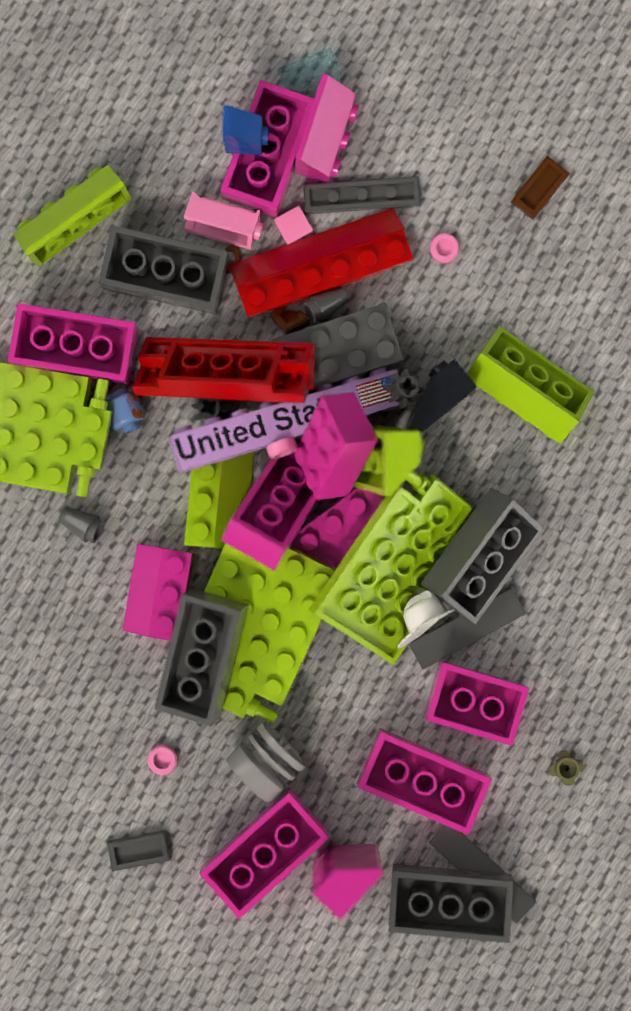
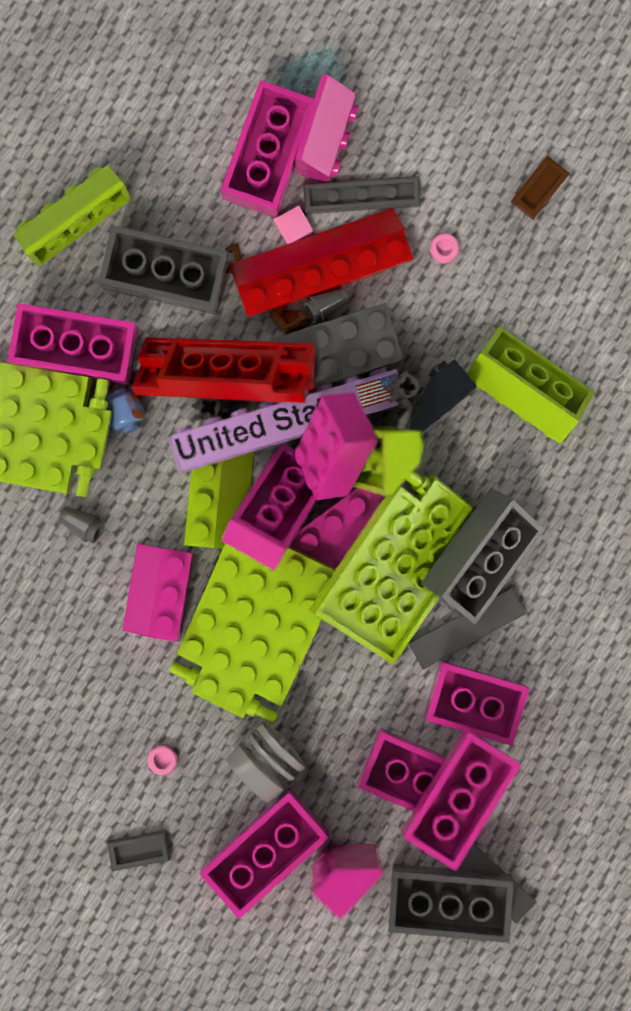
dark grey brick [154,588,248,726] -> none
bright pink window [184,191,264,250] -> none
blue slope [222,105,268,155] -> none
bright pink tile [266,437,298,459] -> none
white piece [397,590,455,649] -> none
olive plate [549,750,584,786] -> none
none -> dark pink brick [401,728,521,871]

